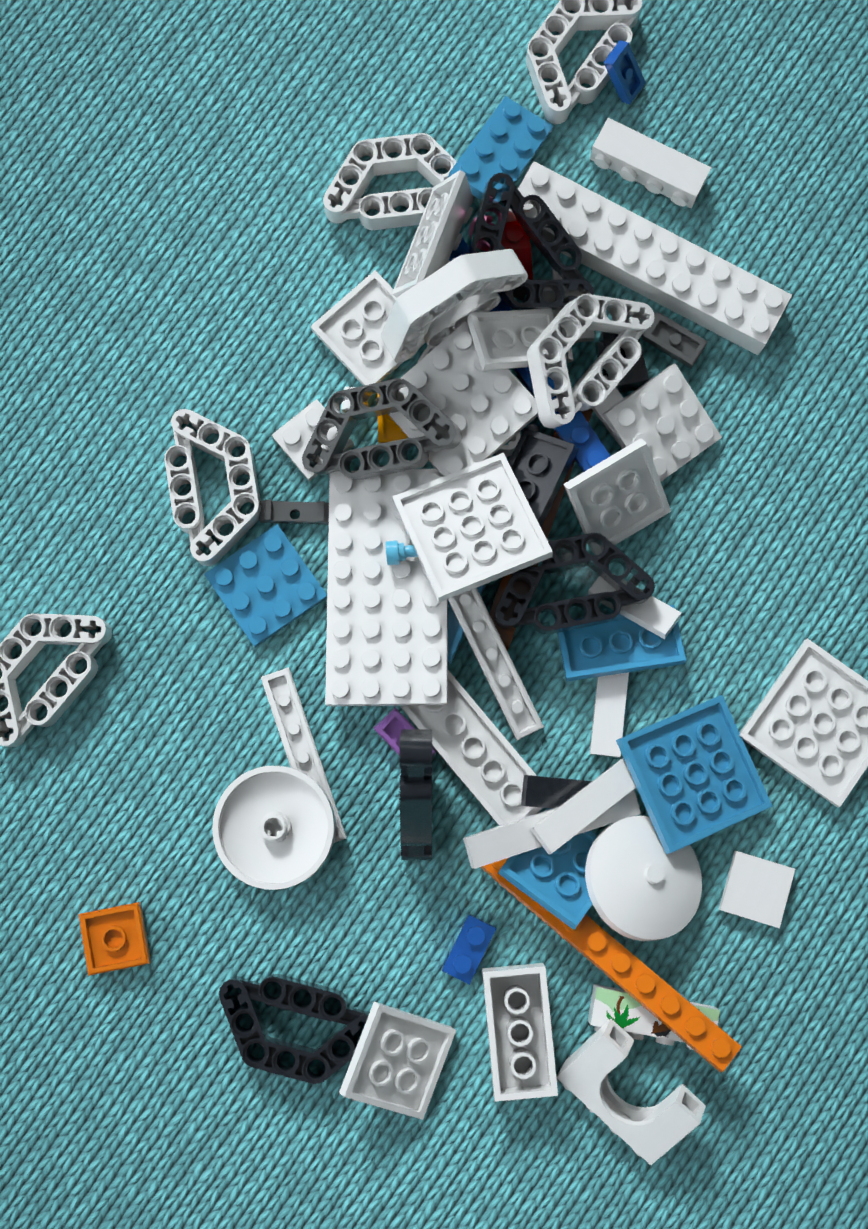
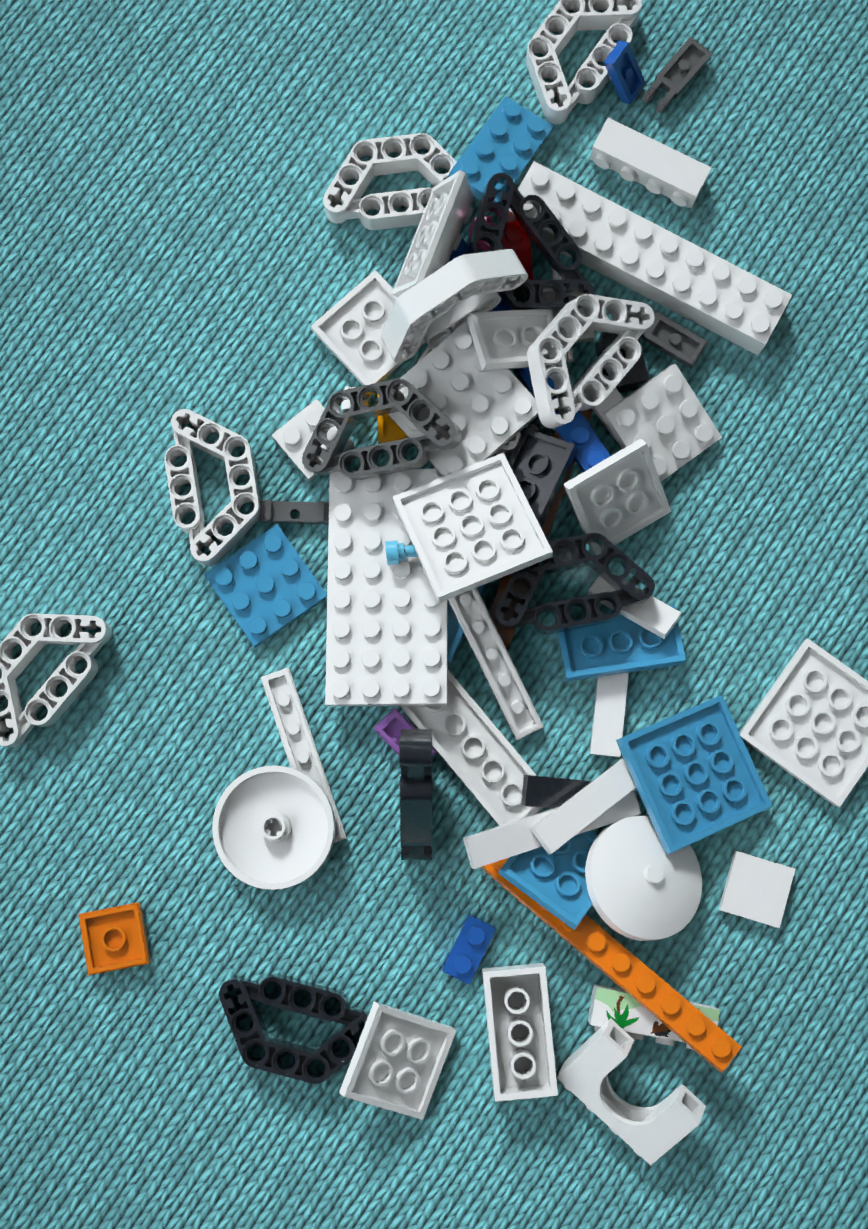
none -> dark grey hinge [642,37,713,114]

